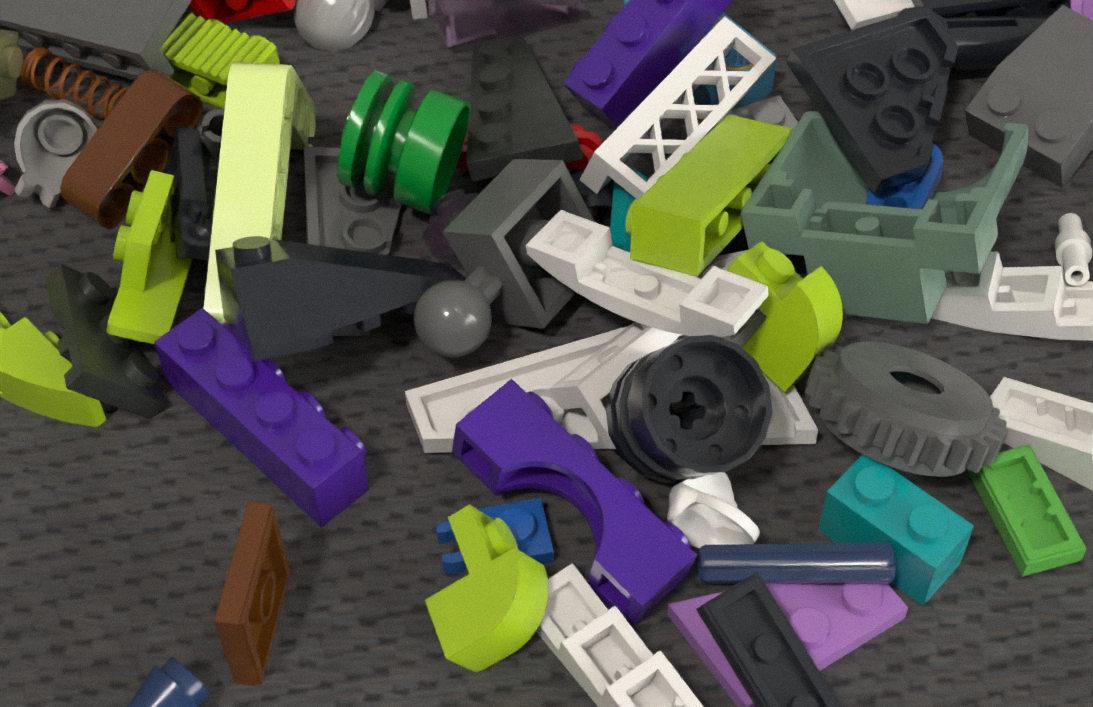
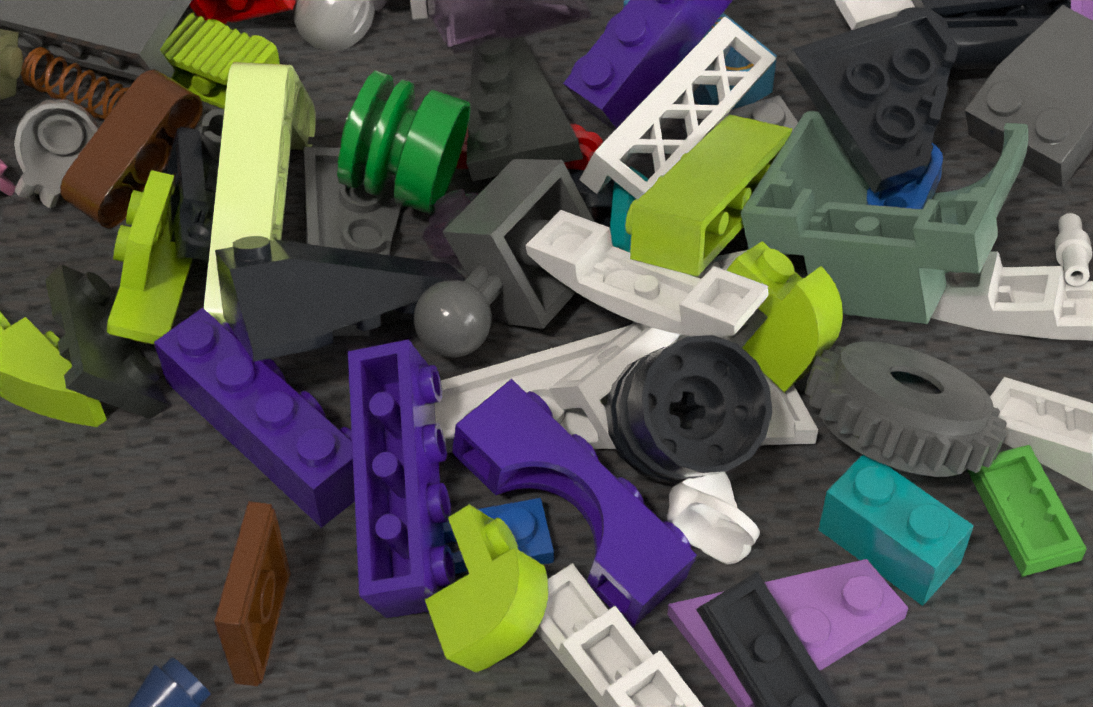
dark blue axle [697,543,896,584] -> none
none -> dark purple brick [348,339,455,618]

